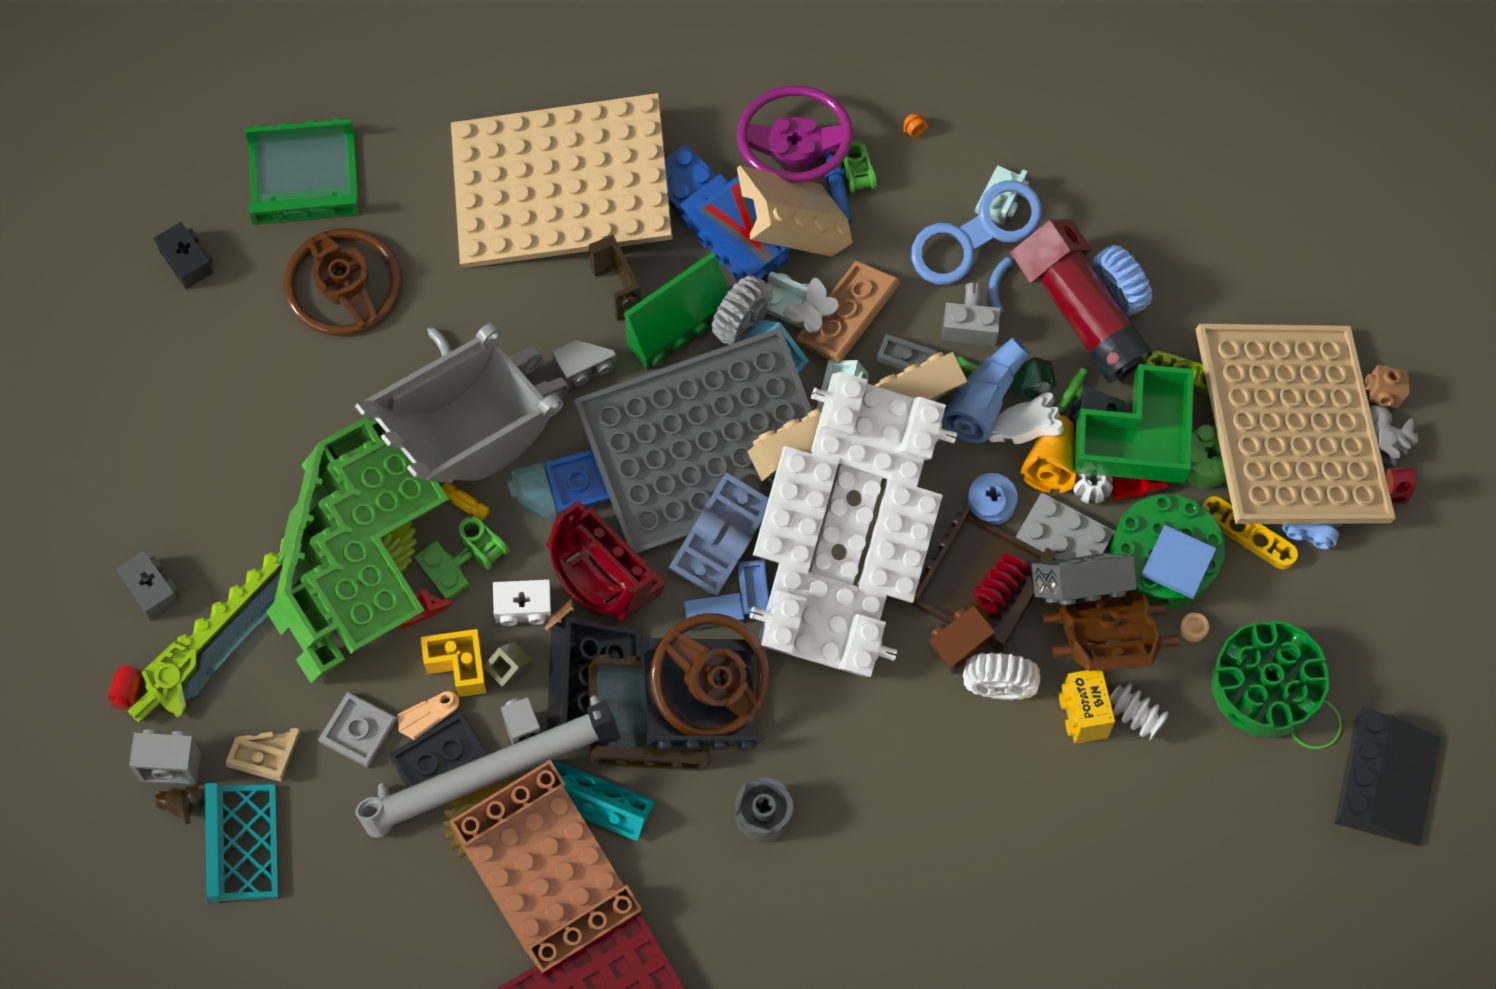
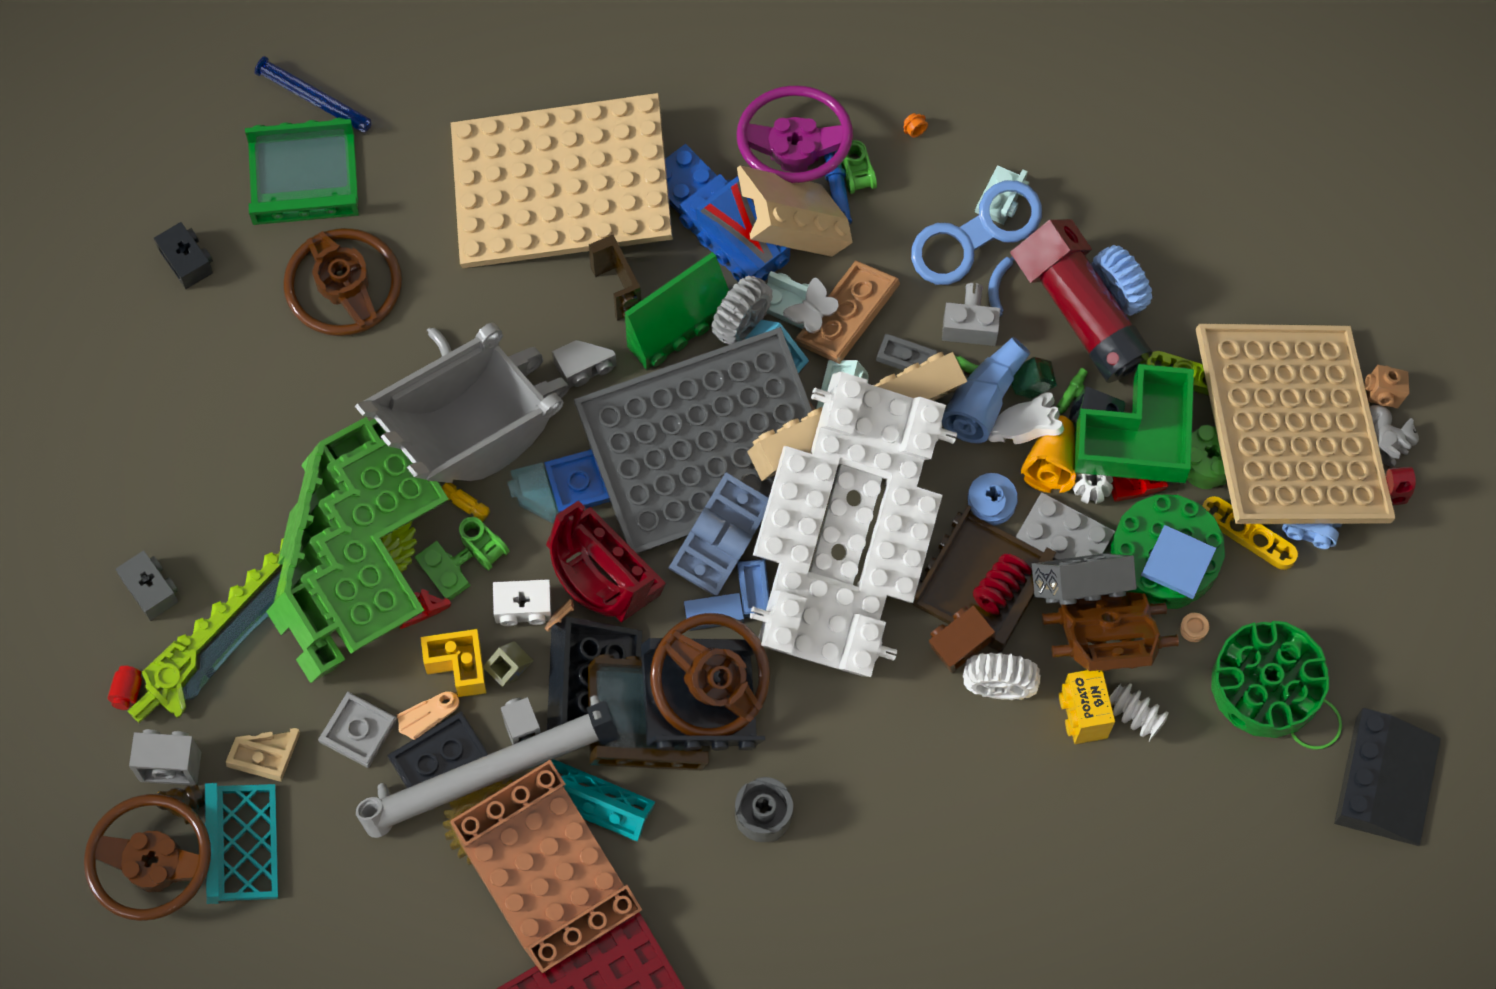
none -> reddish brown piece [84,794,211,921]
none -> clear blue axle [254,56,372,133]

